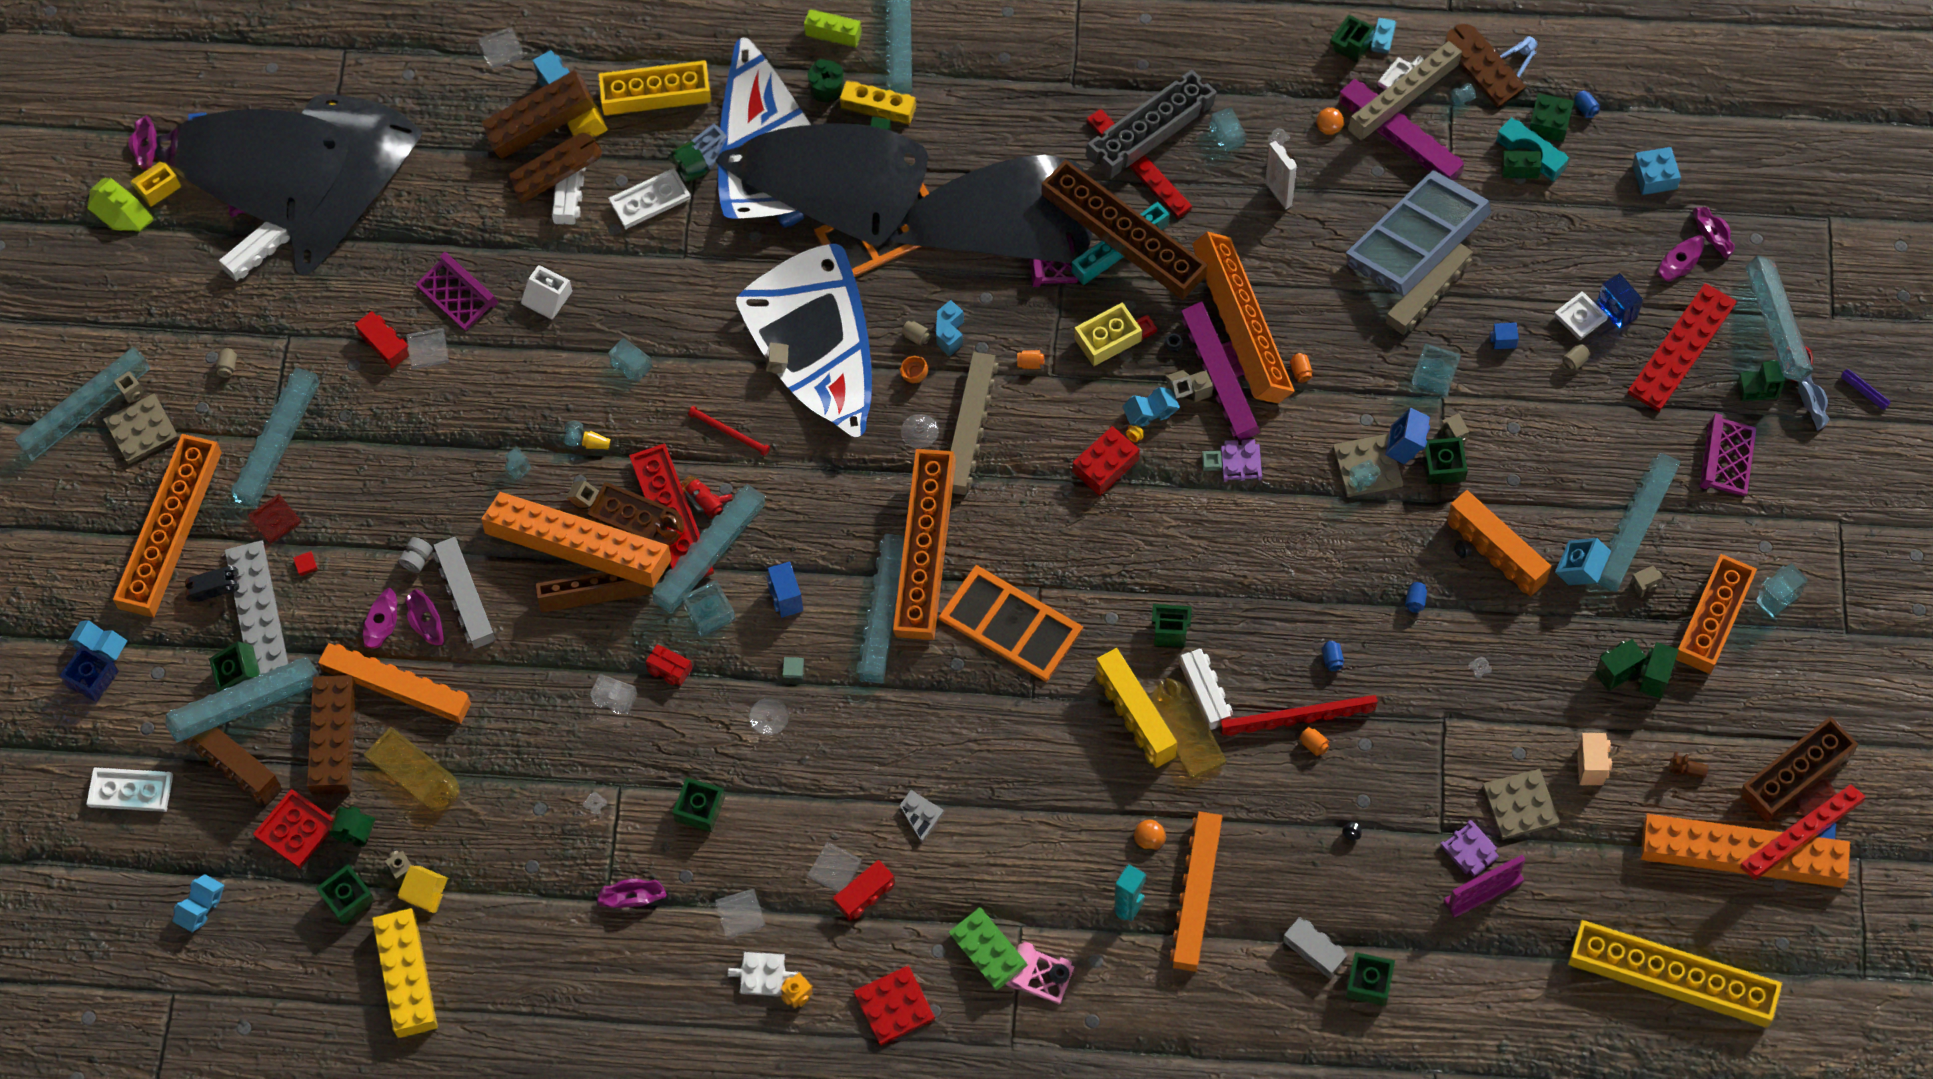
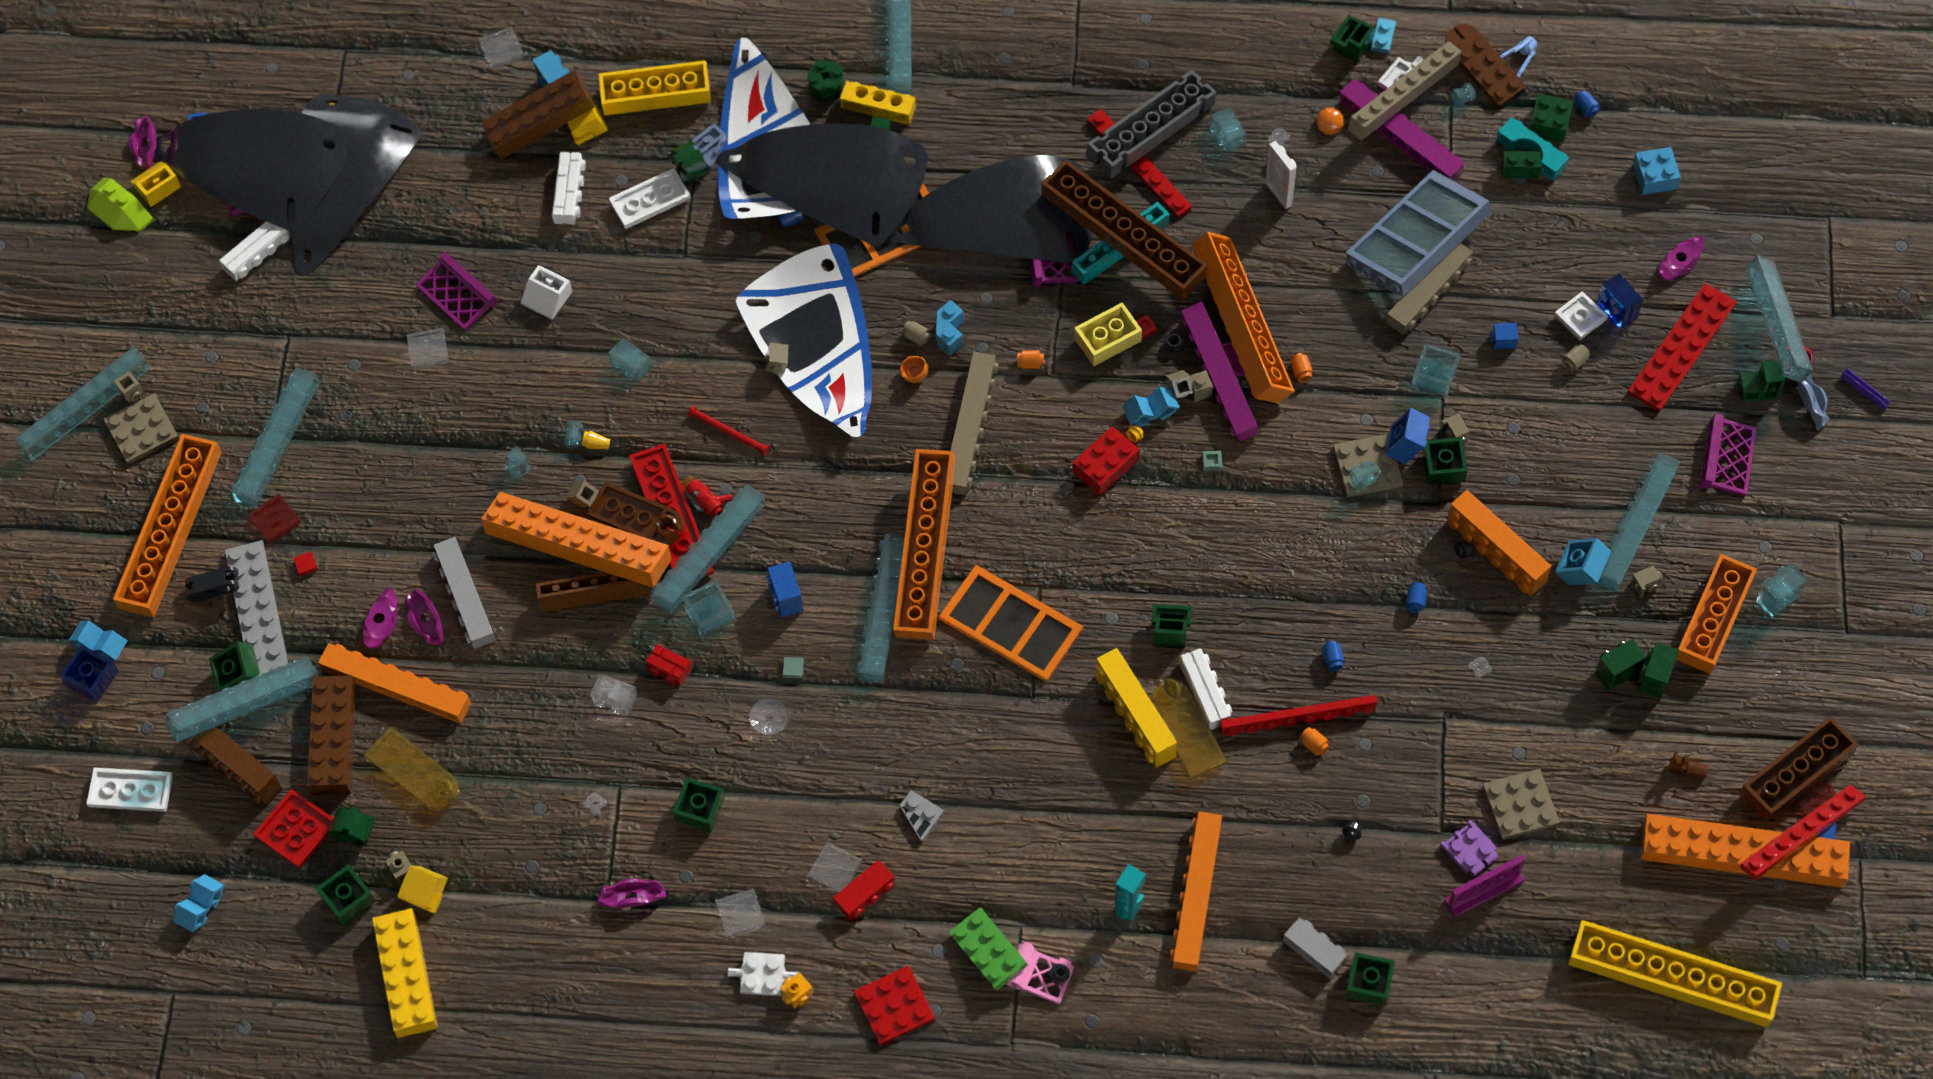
dark tan brick [215,348,237,377] -> none
red brick [355,311,409,369] -> none
light grey wheel [398,537,433,573] -> none
reddish brown plate [509,133,602,204] -> none
lime brick [804,9,862,47] -> none
clear dish [901,414,939,448] -> none
orange hair [1134,820,1166,850] -> none
medium lavender plate [1221,439,1262,482] -> none
light nougat brick [1577,733,1612,785] -> none
magenta piece [1692,207,1735,260] -> none

